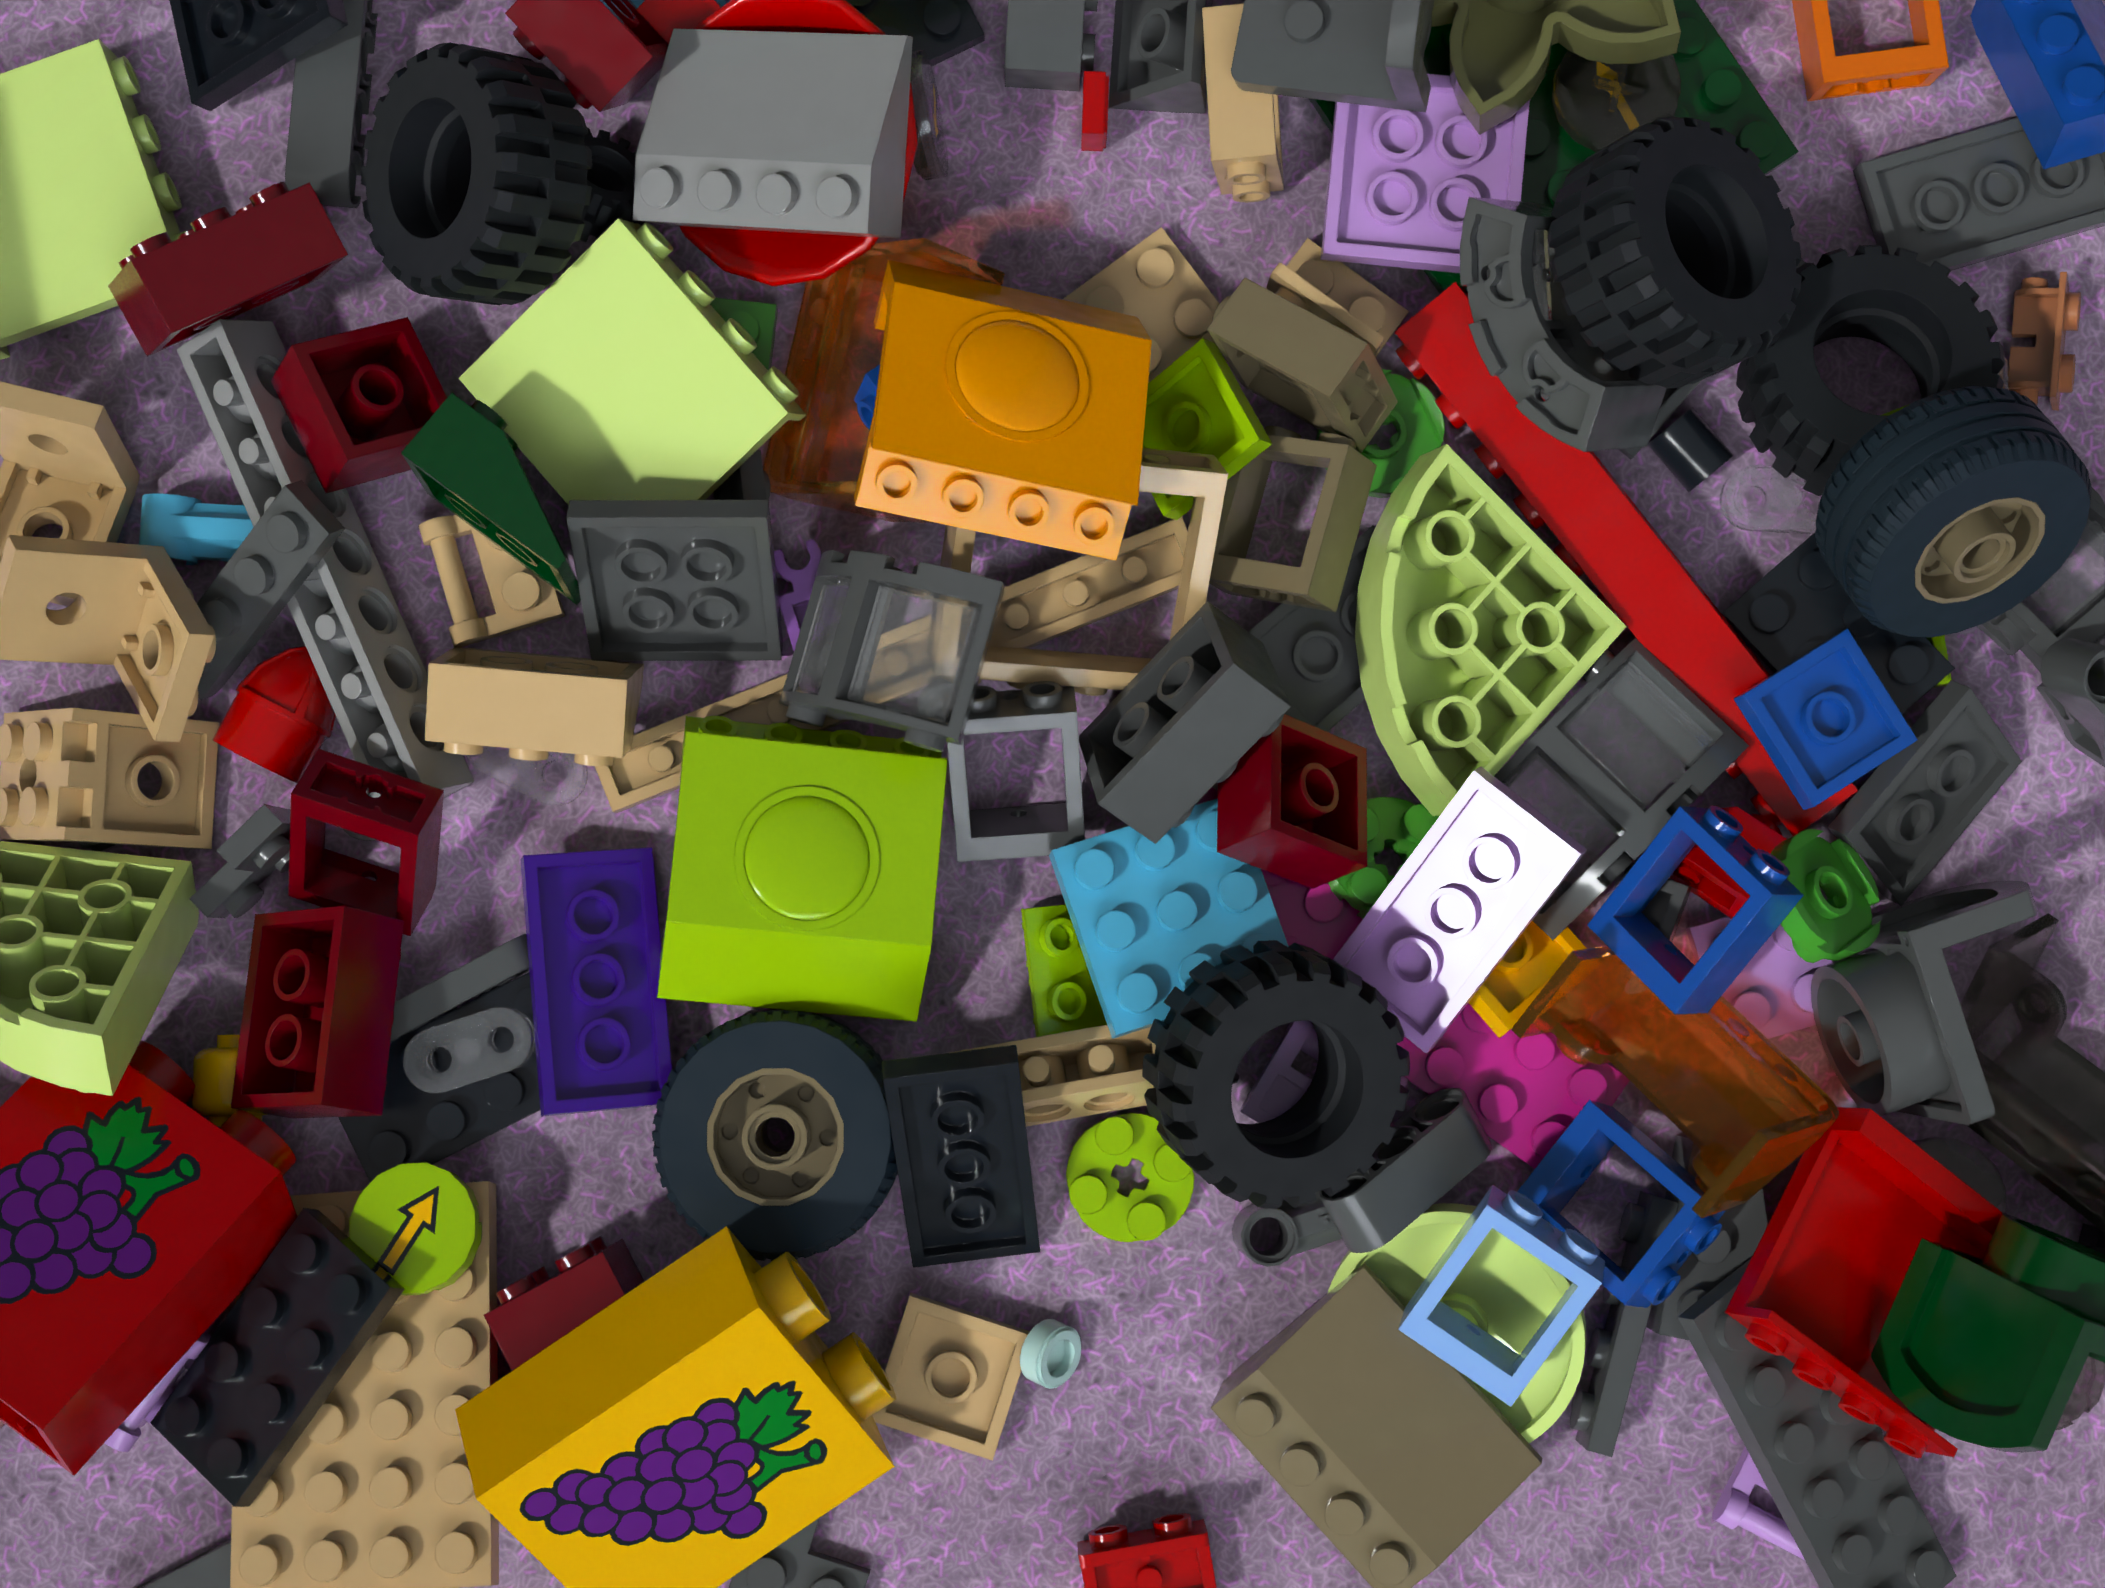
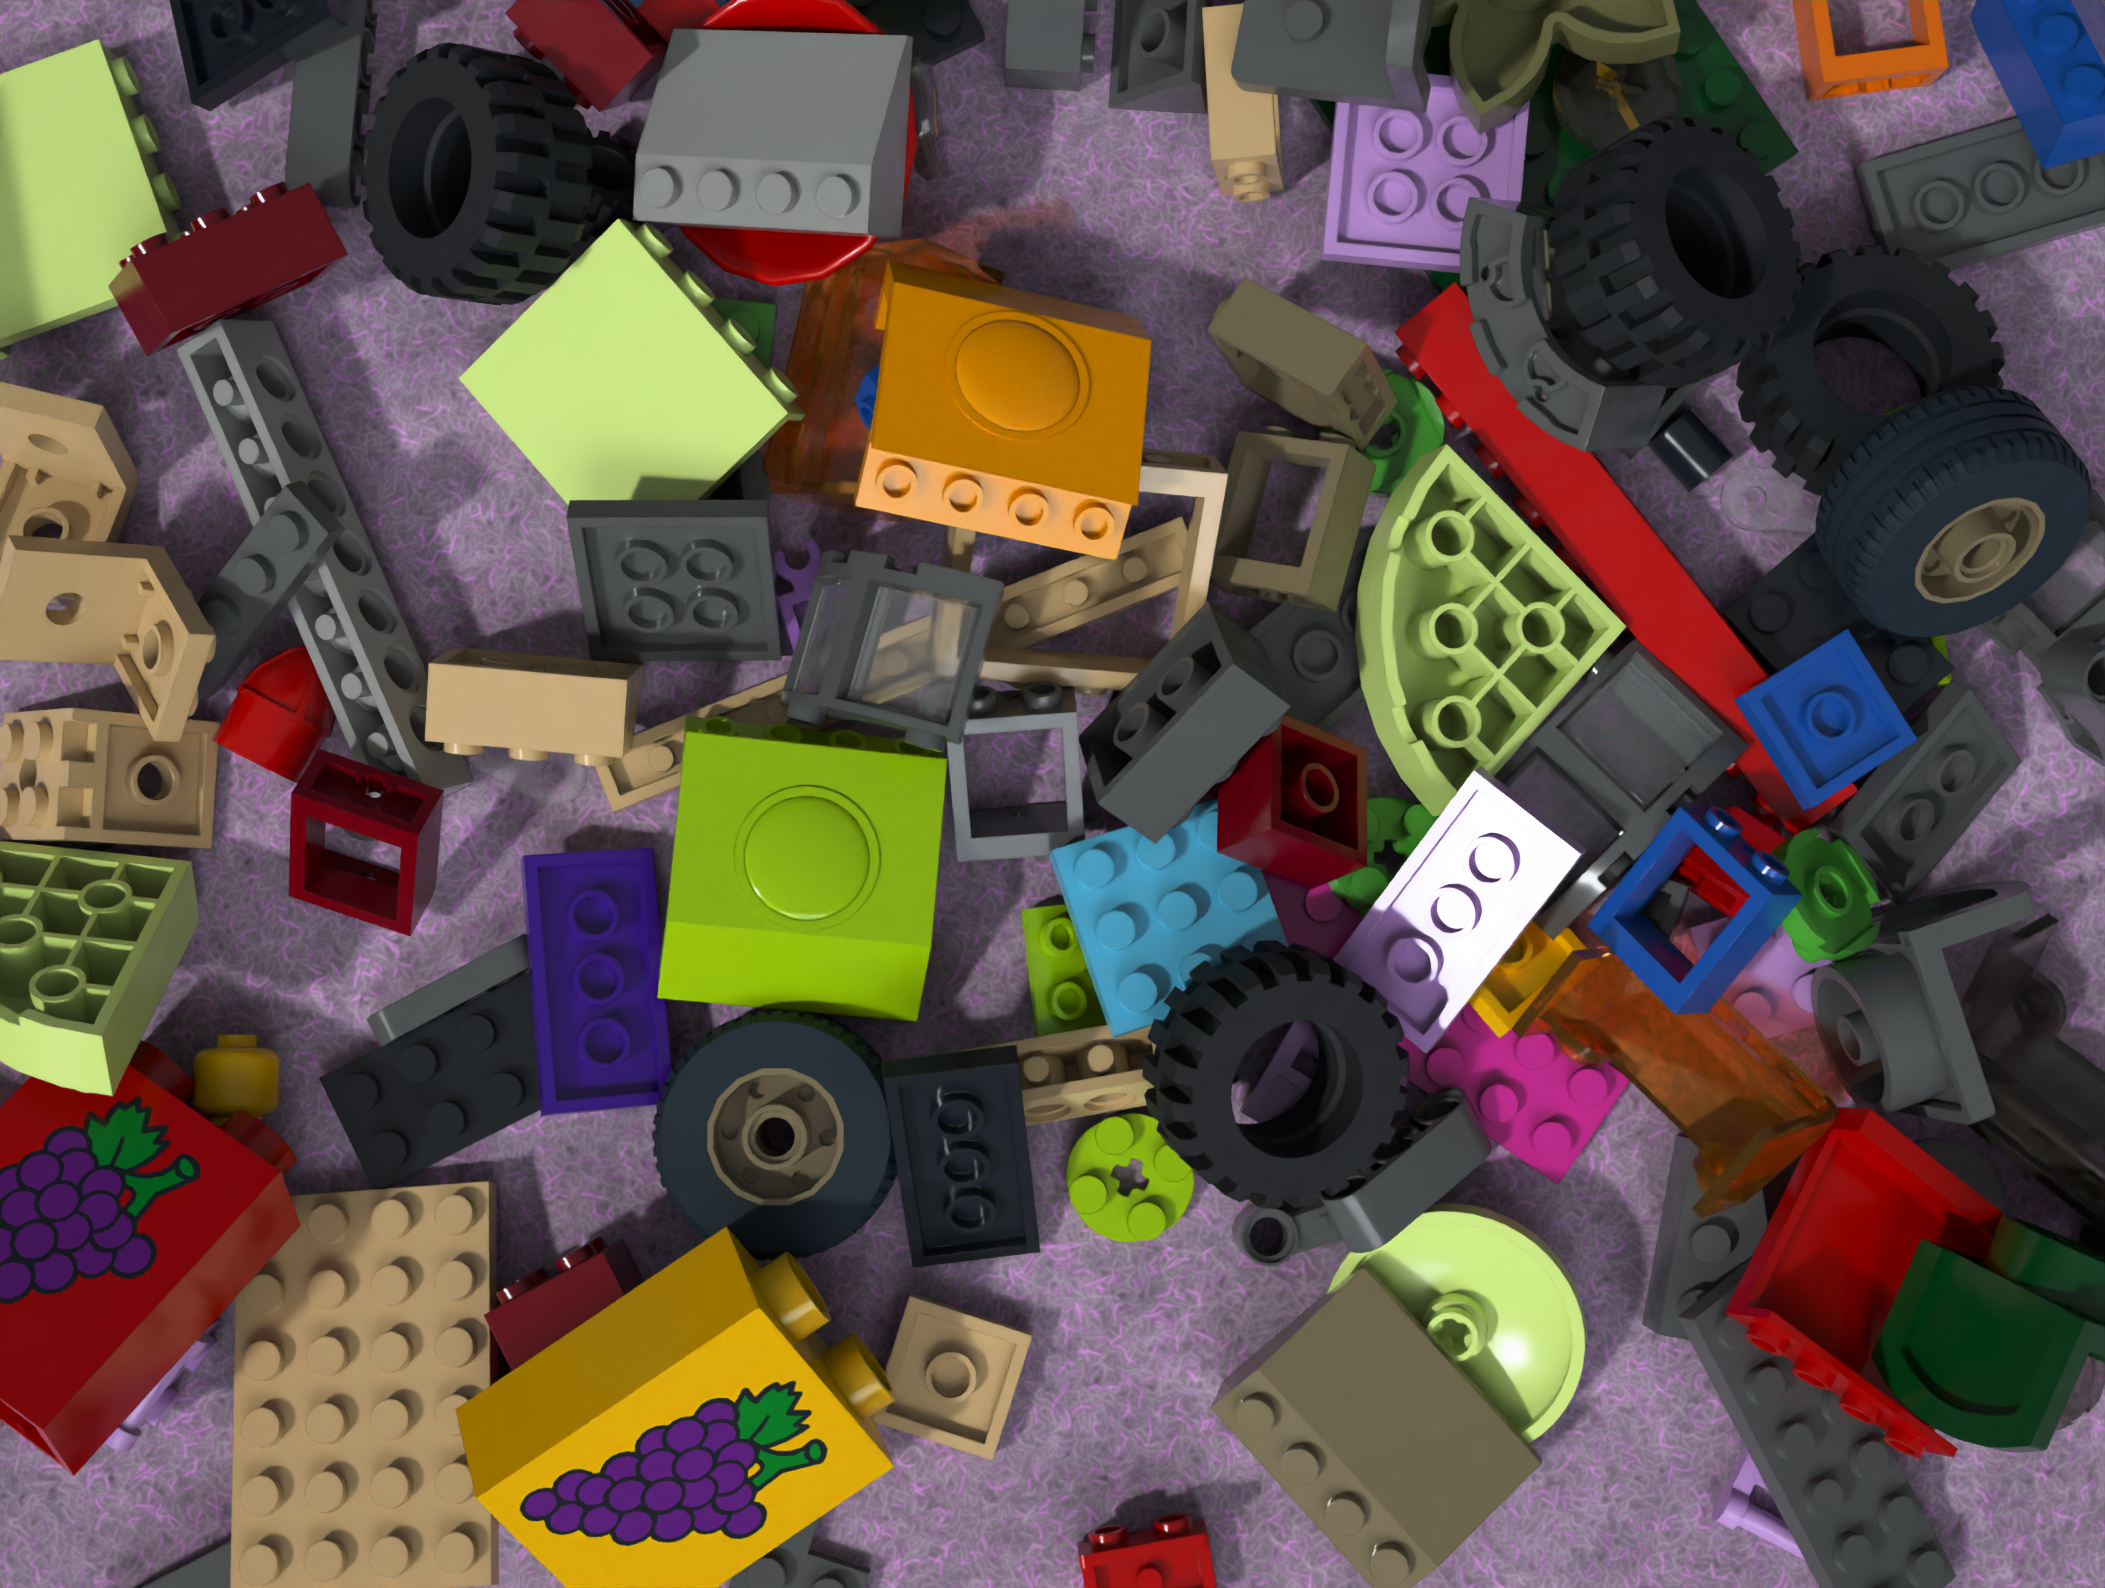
medium azure piece [139,493,253,566] -> none
black plate [150,1208,404,1507] -> none
dark grey plate [190,804,291,918] -> none
dark red brick [231,906,404,1119] -> none
dark red brick [271,317,447,494] -> none
lime tile [349,1162,482,1296] -> none
dark green slope [401,393,581,605] -> none
clear plate [403,1007,535,1093] -> none
tan plate [418,515,565,647] -> none
light aqua tile [1020,1319,1081,1389] -> none
tan plate [1062,227,1219,383] -> none
red tile [1081,71,1109,151] -> none
lime plate [1143,338,1272,520] -> none
tan bracket [1266,238,1409,358] -> none
light blue window [1398,1185,1605,1407] -> none
blue window [1517,1100,1729,1308] -> none
dark grey plate [1570,1191,1678,1457] -> none
nougat hinge [2006,272,2081,411] -> none

